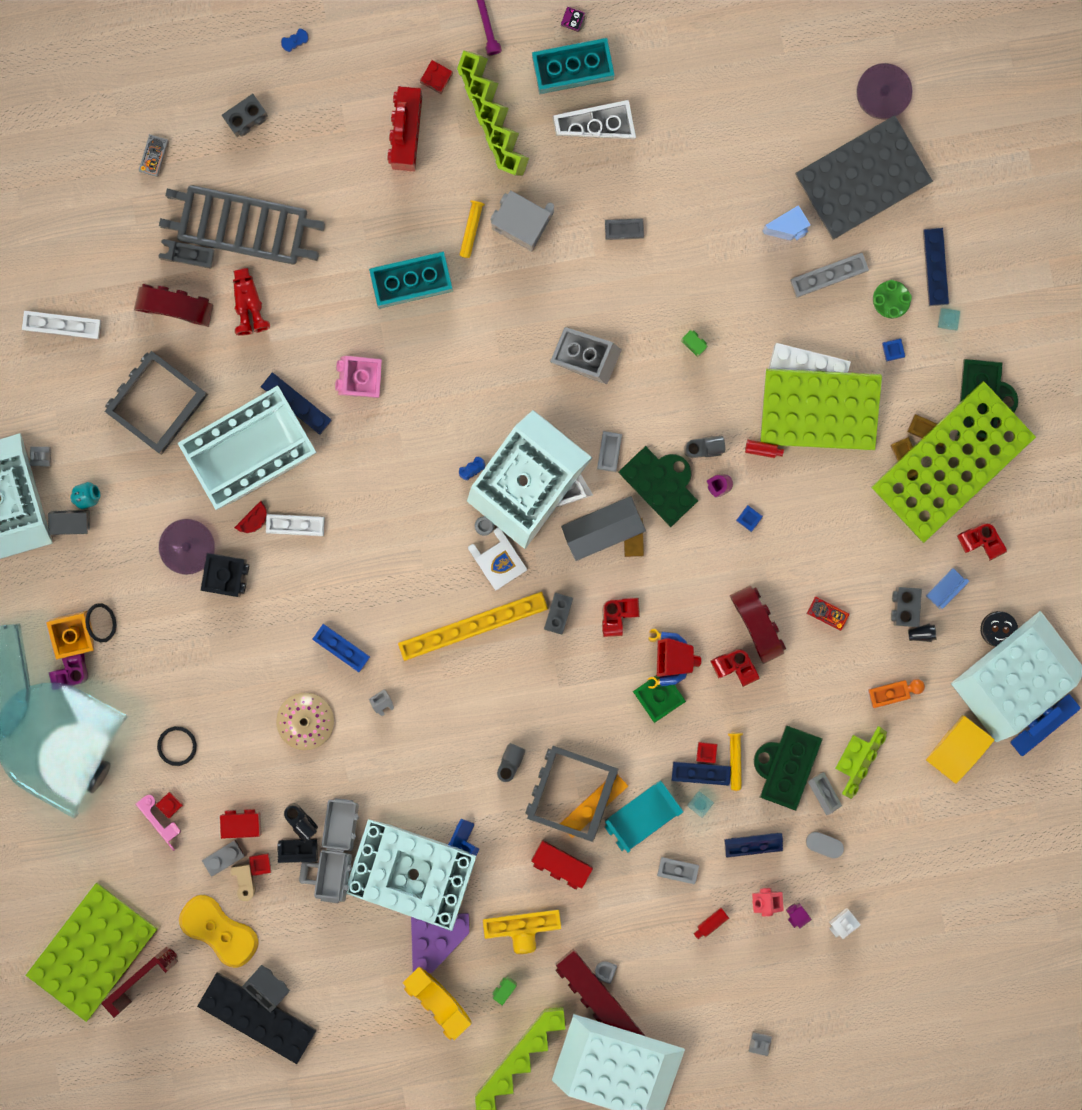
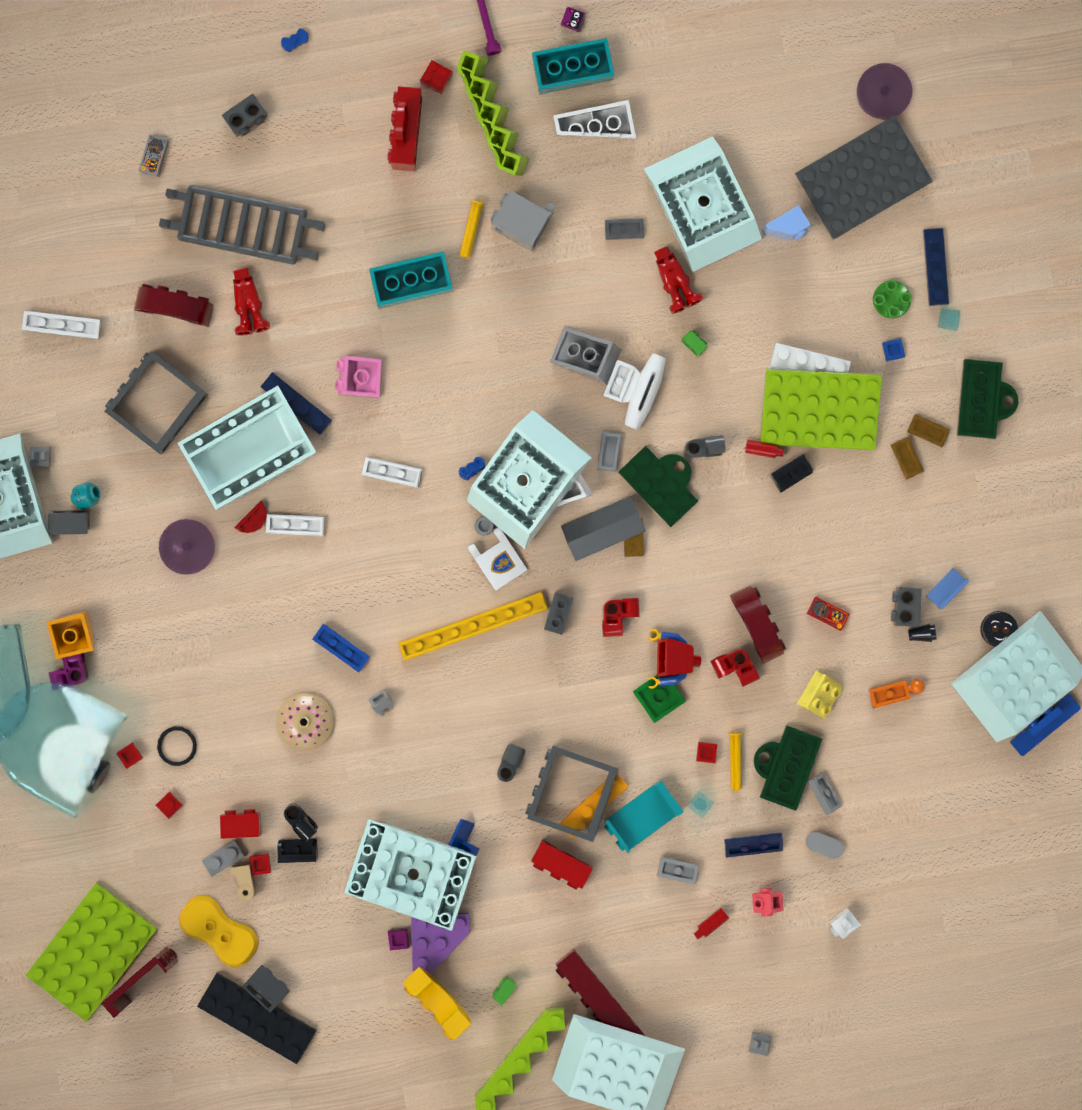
black piece [85,603,117,643] -> none
bright pink piece [135,795,181,851] -> none
dark grey plate [159,239,215,269] -> none
black plate [200,553,250,597] -> none
light grey piece [299,798,359,903] -> none
yellow plate [482,910,561,954] -> none
light grey tile [595,961,617,984] -> none
dark blue plate [671,762,731,786] -> none
magenta plate [707,474,733,498] -> none
blue tile [736,505,763,532] -> none
magenta plate [786,903,812,929] -> none
light grey plate [790,253,869,298] -> none
lime bracket [835,726,887,799] -> none
lime piece [871,381,1036,543] -> none
yellow slope [926,715,995,784] -> none
red piece [957,523,1007,561] -> none
none -> red plate [116,742,143,769]
none -> white tile [362,457,422,488]
none -> magenta tile [388,929,409,951]
none -> white plate [602,353,666,430]
none -> light aqua slope [643,136,762,272]
none -> red piece [654,246,704,314]
none -> black hinge [769,454,813,493]
none -> light yellow bracket [797,671,843,719]

